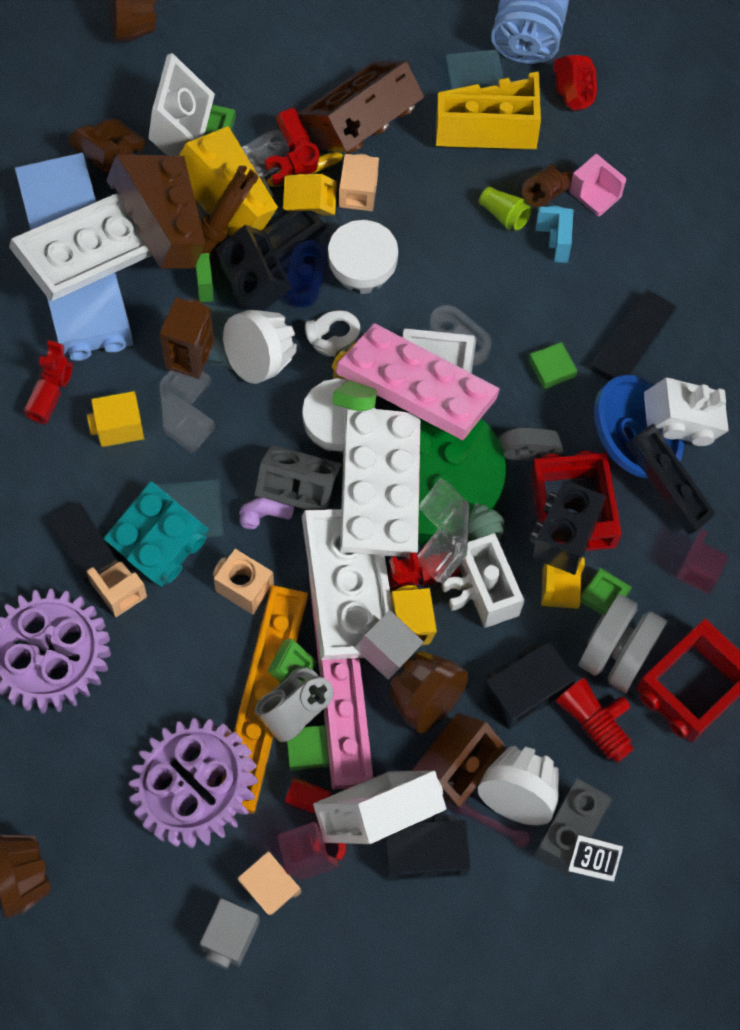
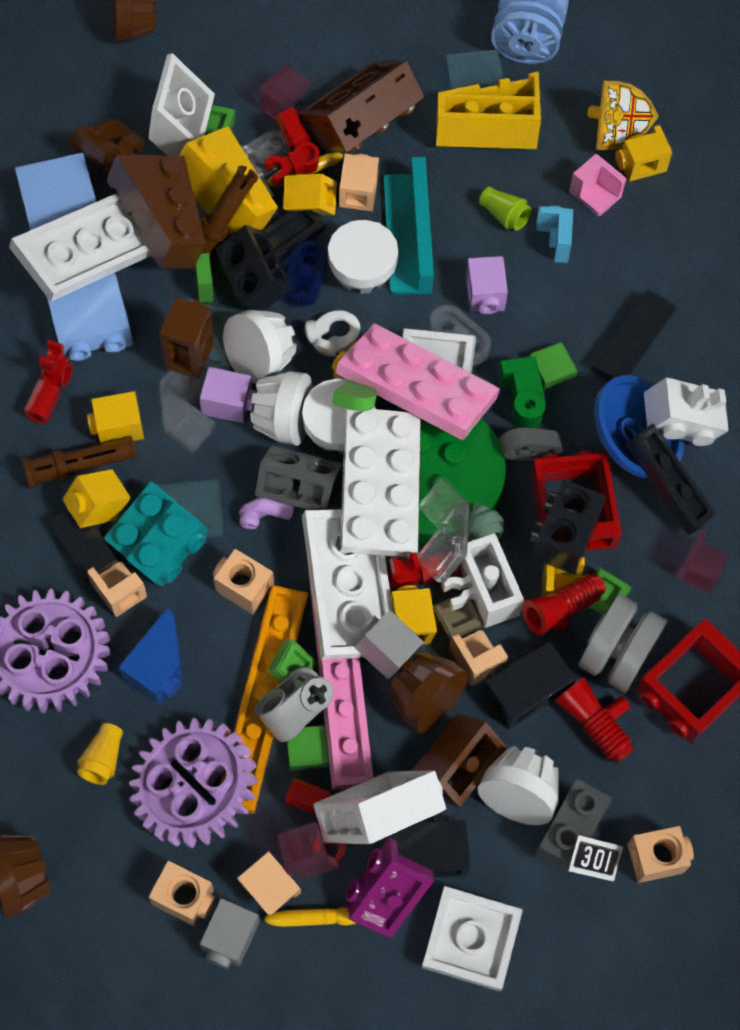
clear pink hinge [454,801,530,848] -> none
reddish brown hinge [522,164,574,207] -> none
red rock [553,55,597,111] -> none
none -> reddish brown pin [22,436,137,490]
none -> yellow brick [62,469,131,528]
none -> yellow cone [77,723,123,785]
none -> blue slope [118,608,183,705]
none -> light nougat brick [148,861,216,927]
none -> lavender brick [200,367,257,423]
none -> white piece [250,371,313,446]
none -> clear pink panel [259,64,310,119]
none -> yellow piece [264,907,356,927]
none -> magenta bracket [345,838,434,938]
none -> teal panel [383,157,434,295]
none -> white plate [422,886,523,992]
none -> dark tan tile [433,593,483,642]
none -> light nougat panel [449,630,508,686]
none -> lavender brick [466,256,508,314]
none -> green leg [498,356,546,428]
none -> red piece [522,574,606,635]
none -> shield [587,80,659,150]
none -> yellow brick [615,125,673,182]
none -> light nougat brick [627,826,694,883]

